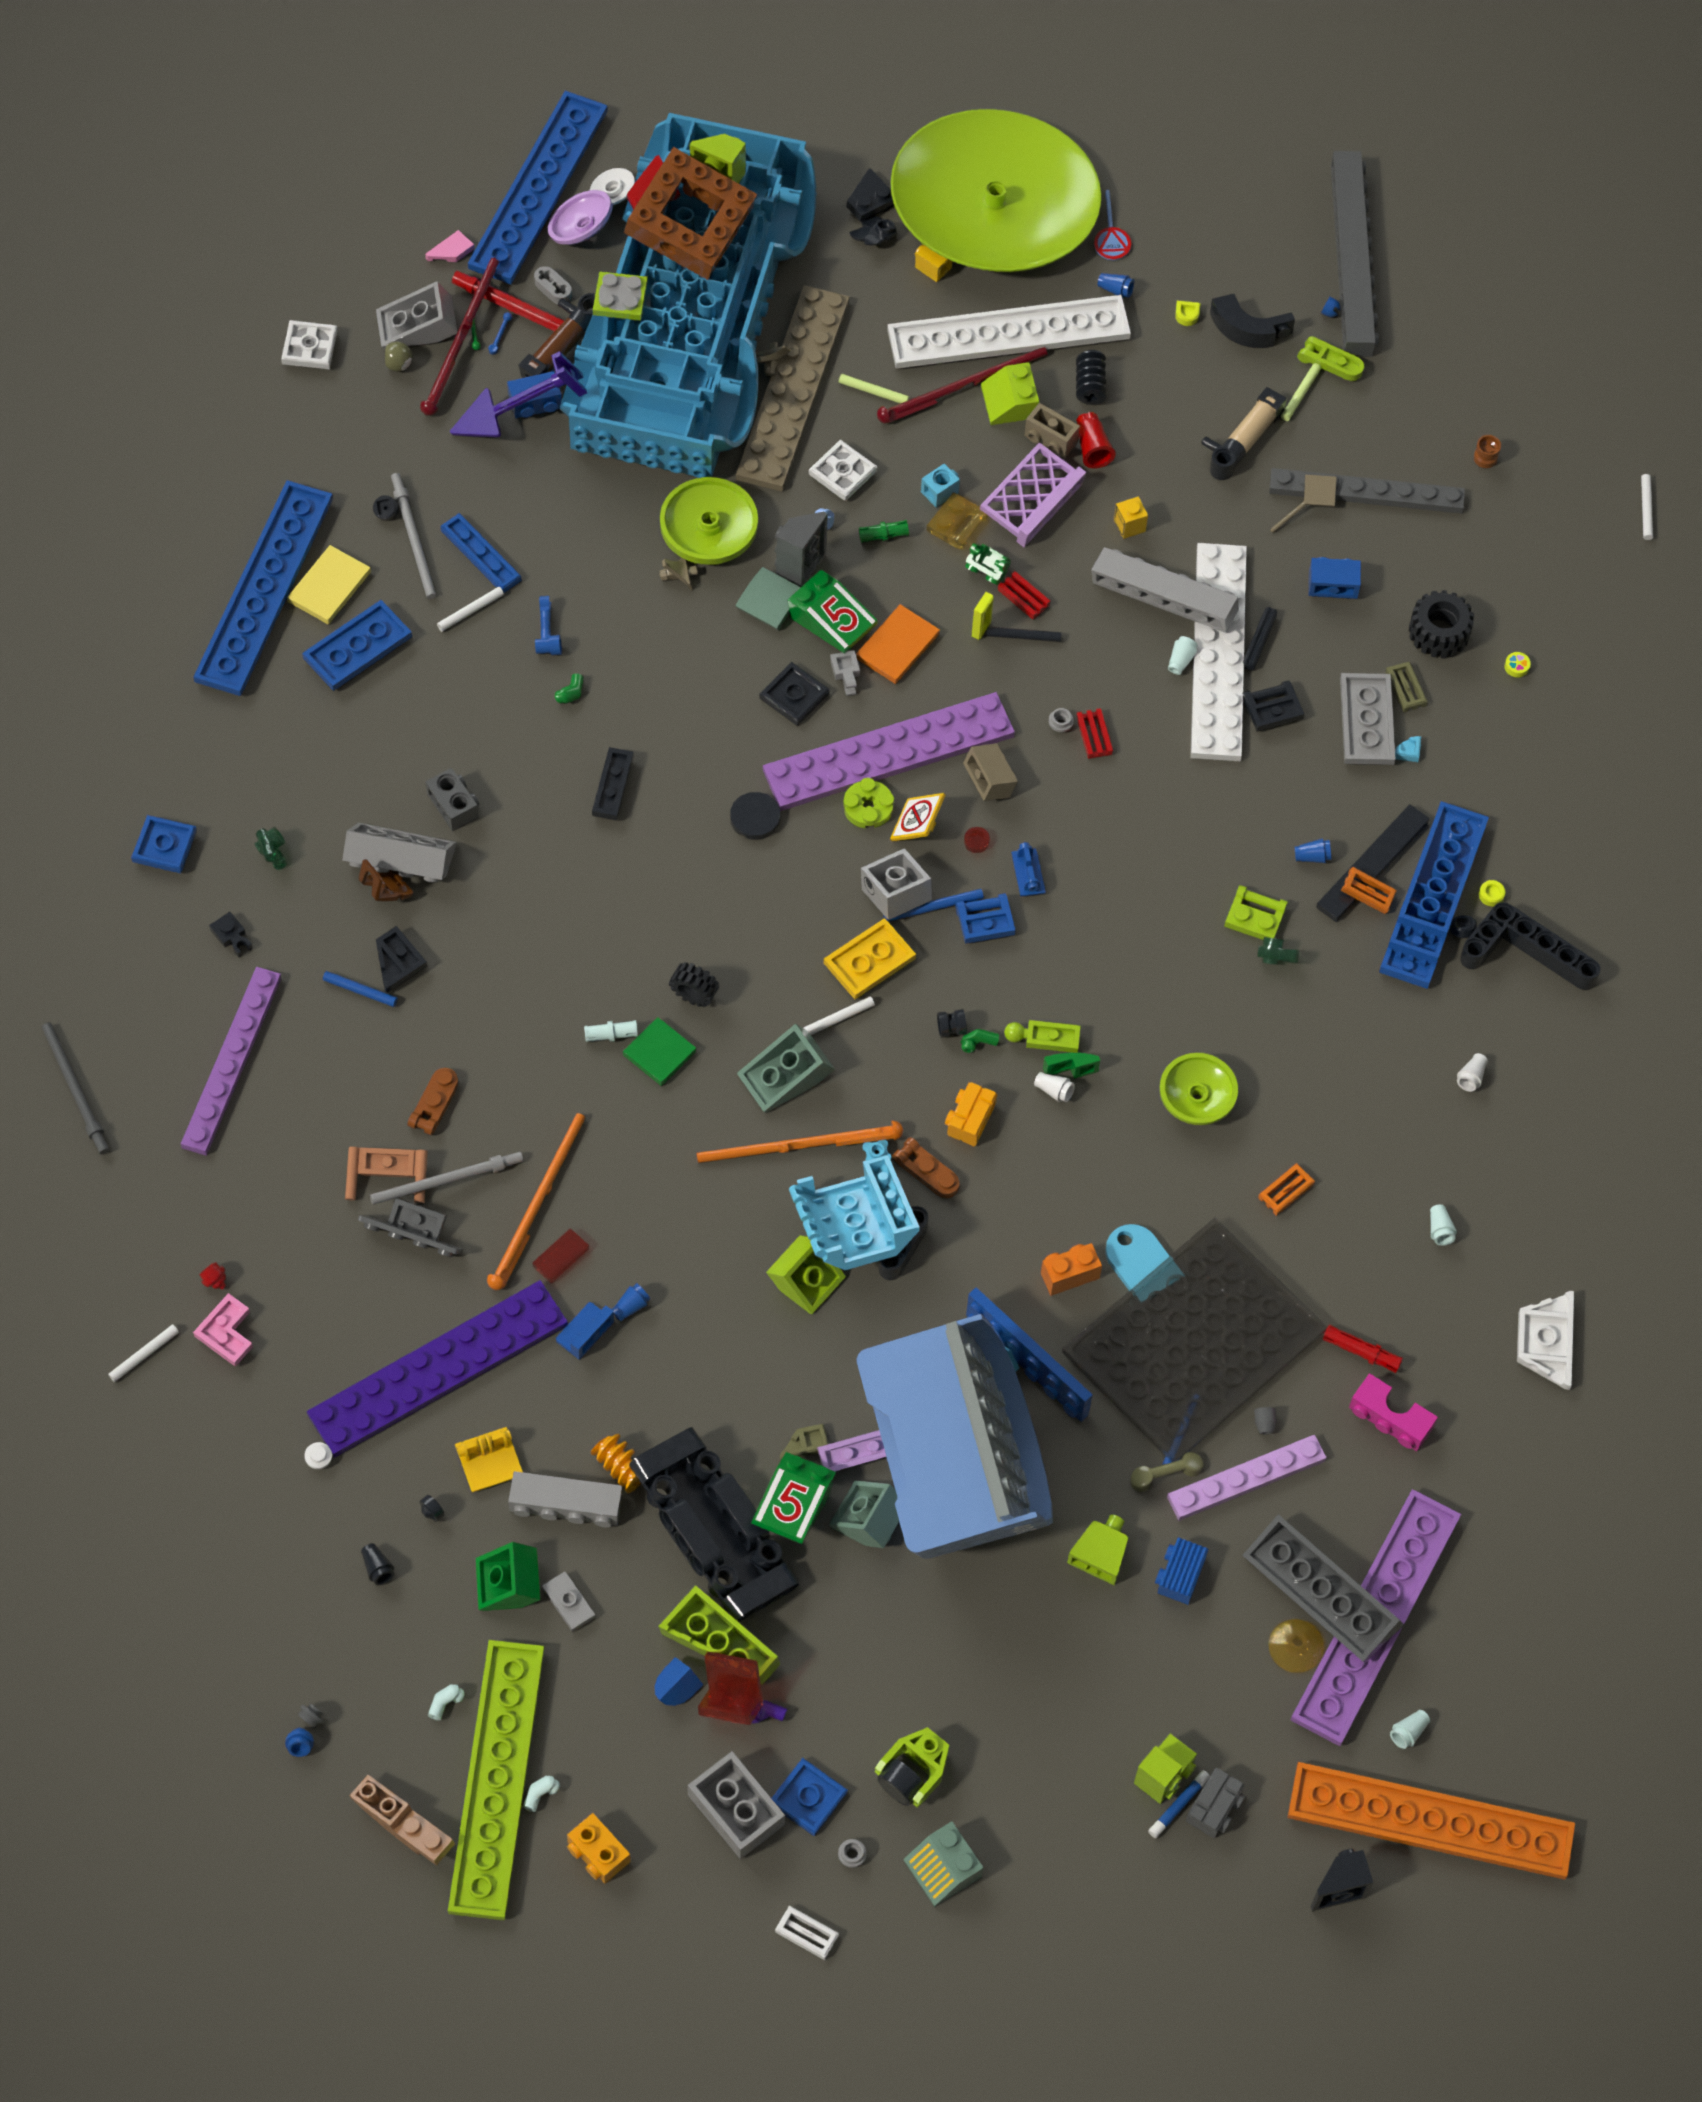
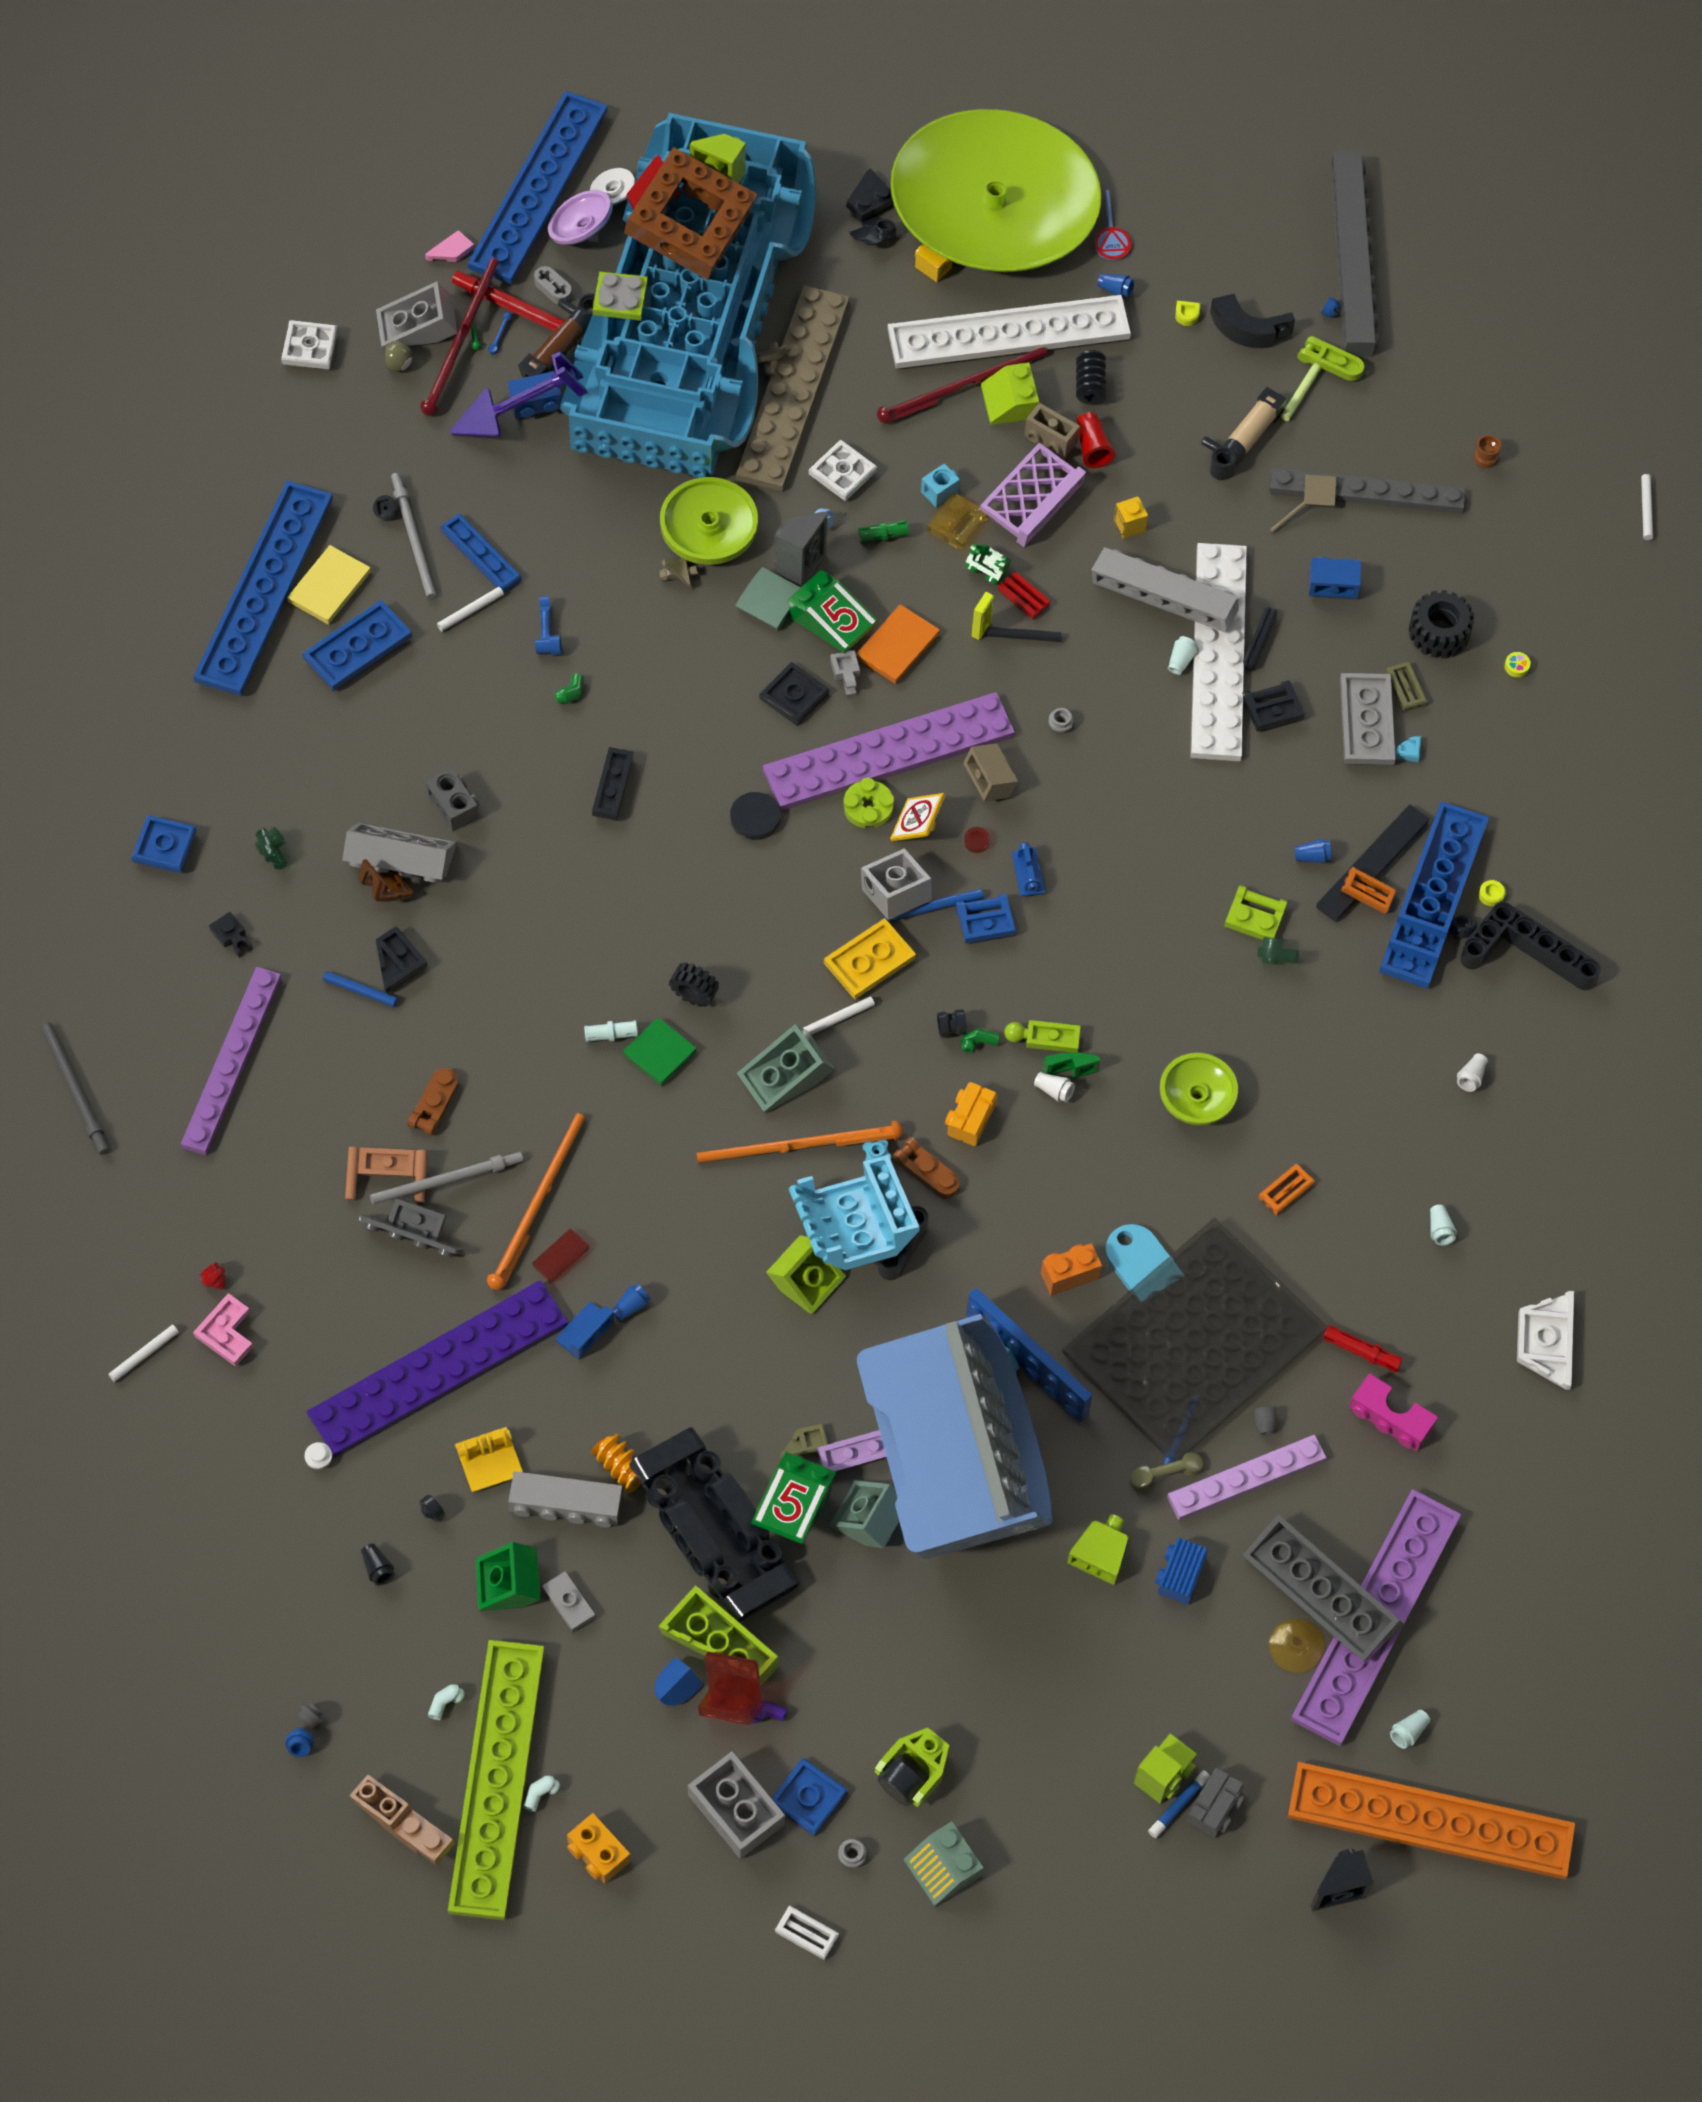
yellowish green bar [839,374,909,403] -> none
red tile [1076,708,1113,759] -> none

